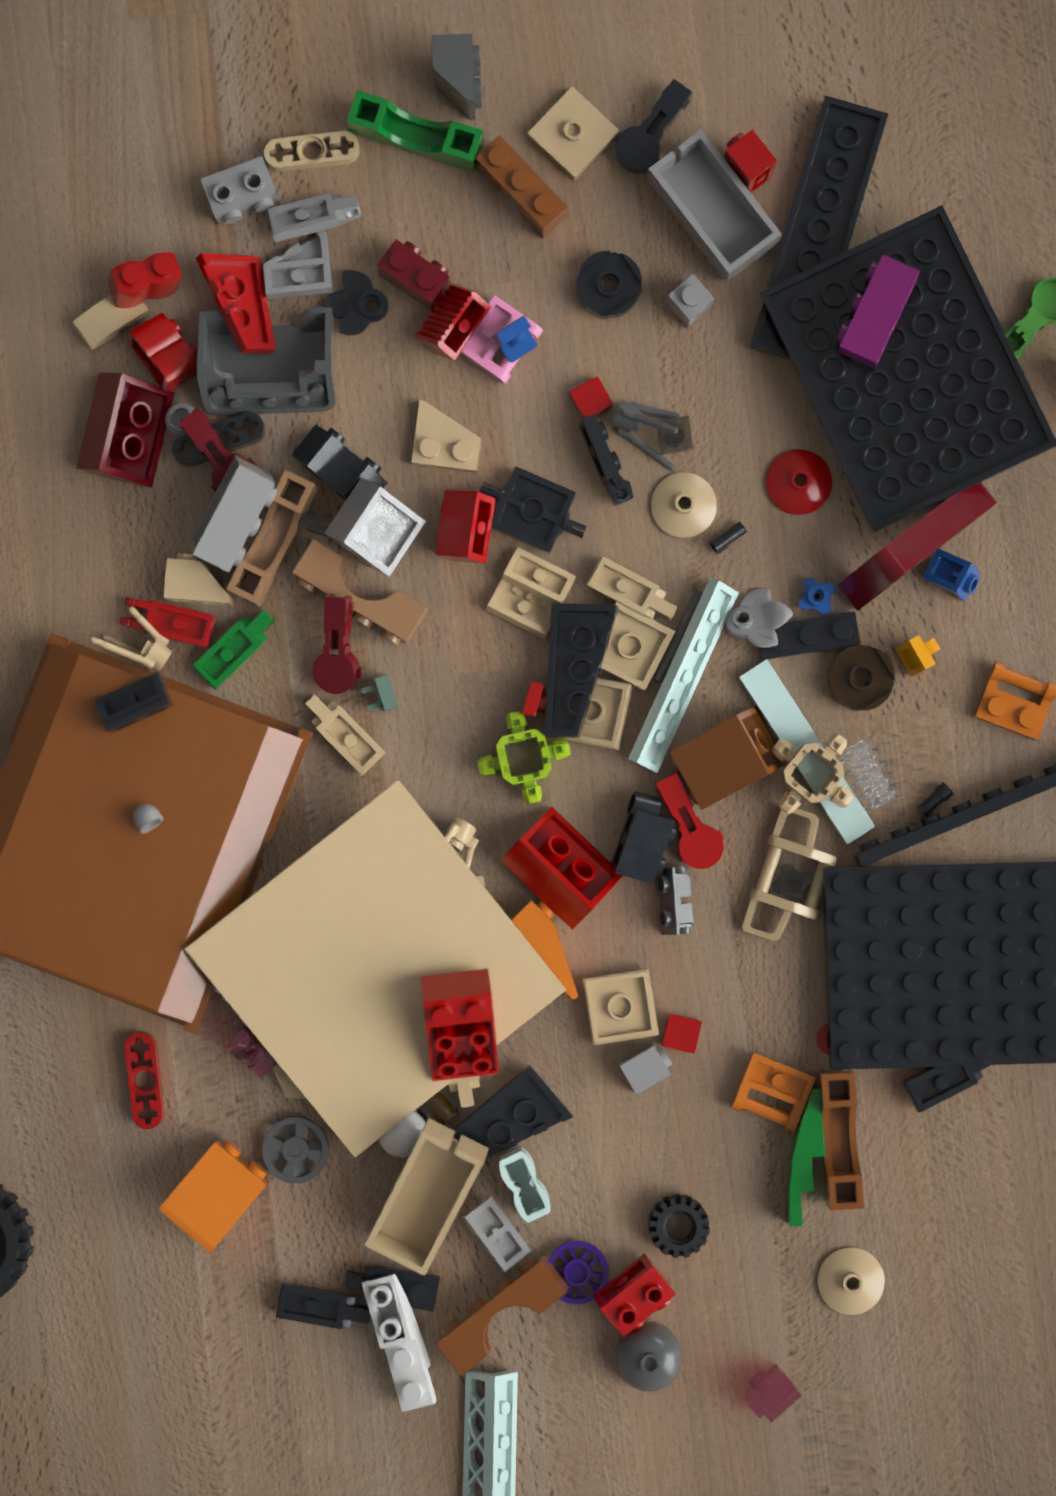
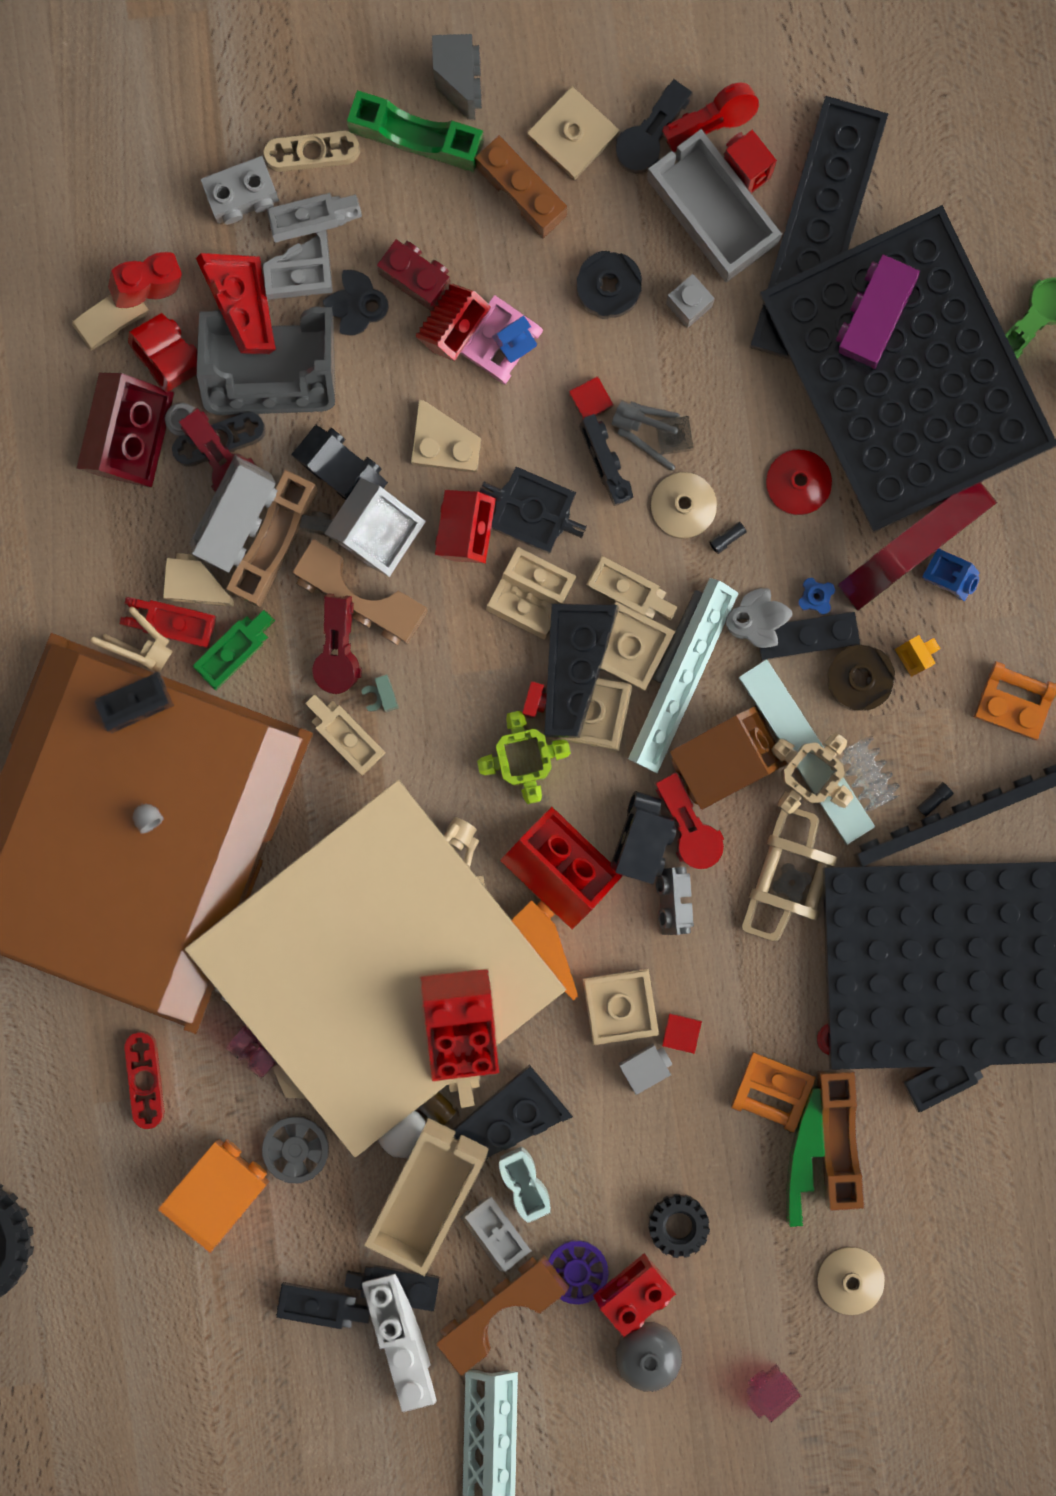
none -> red piece [663,82,759,153]

